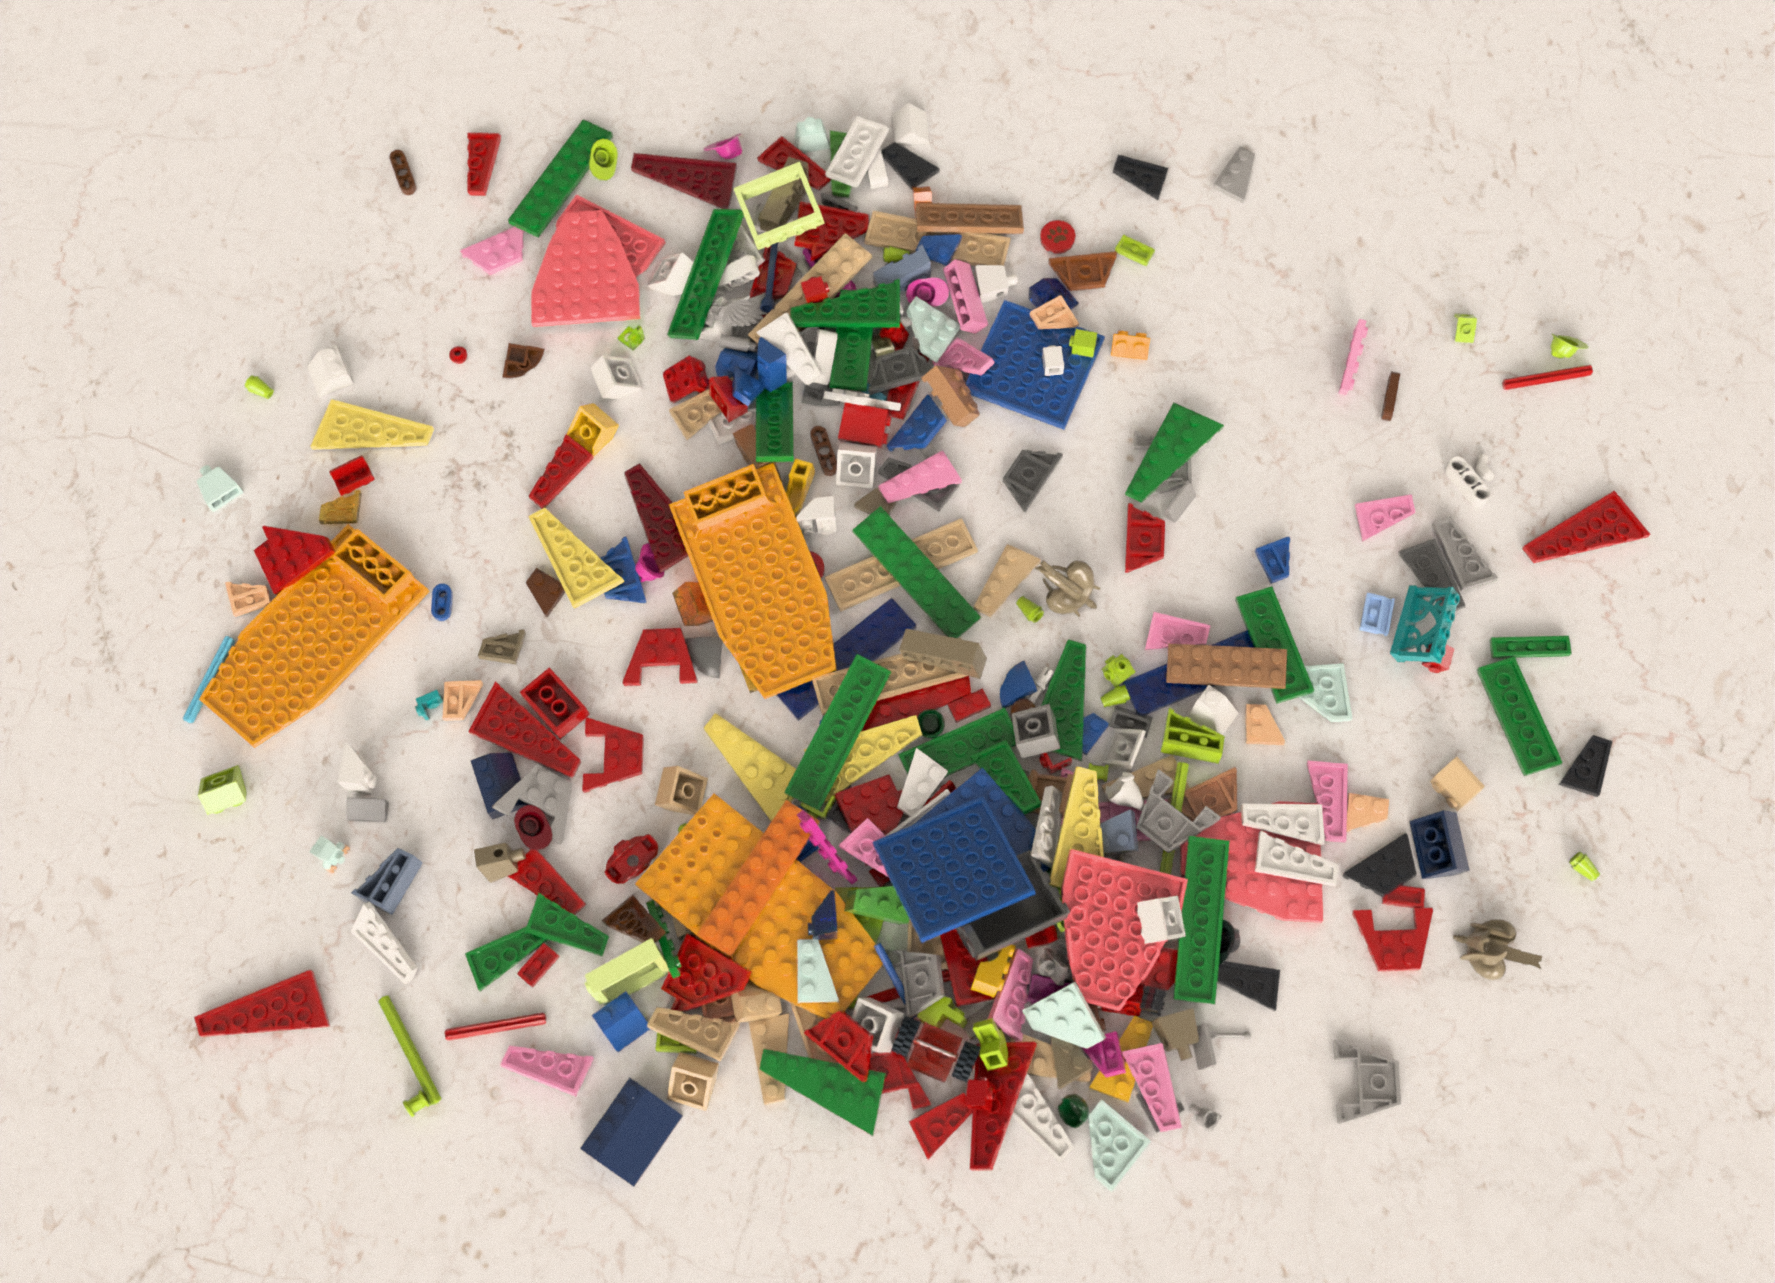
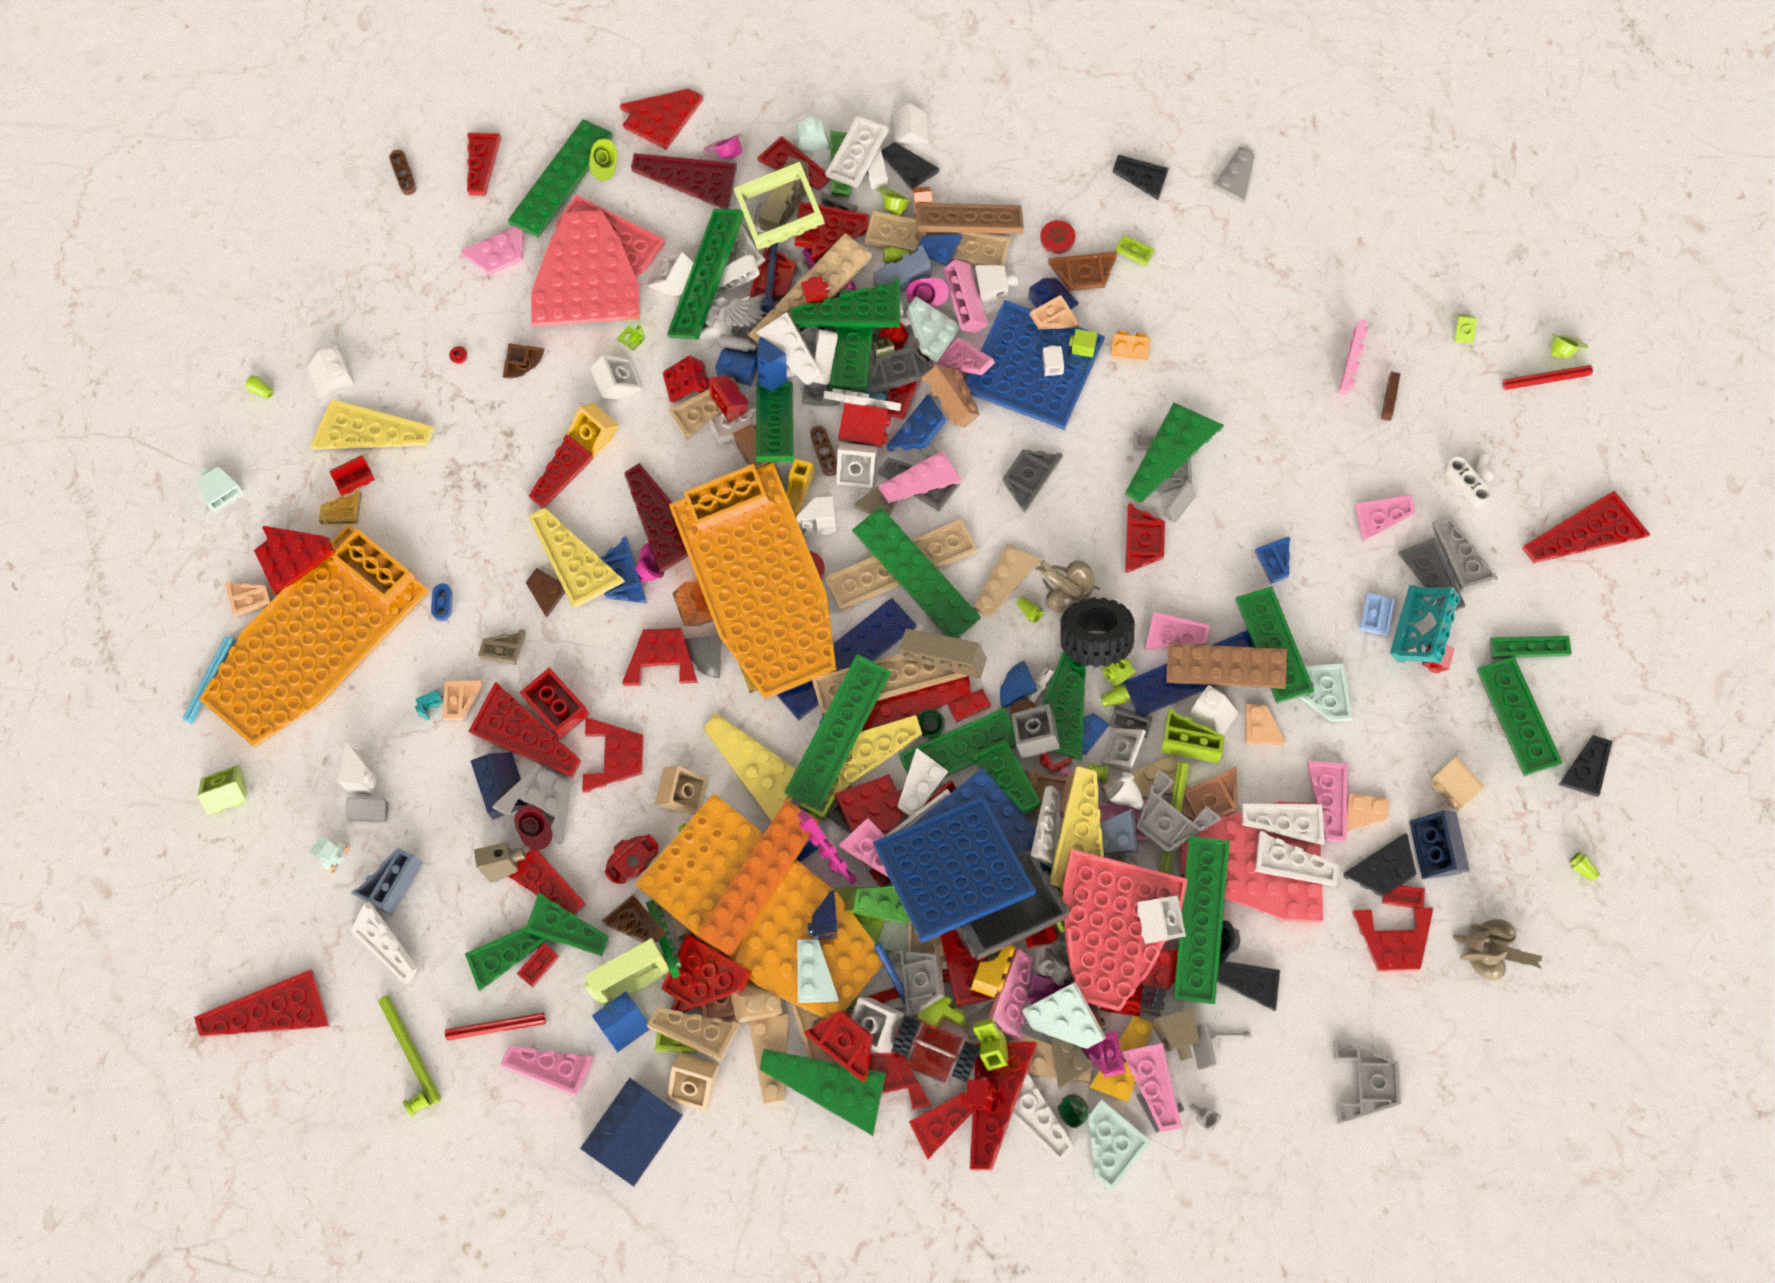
blue wing [732,367,765,406] -> none
none -> red wing [620,88,704,150]
none -> lime piece [876,187,912,216]
none -> black tyre [1060,597,1135,668]

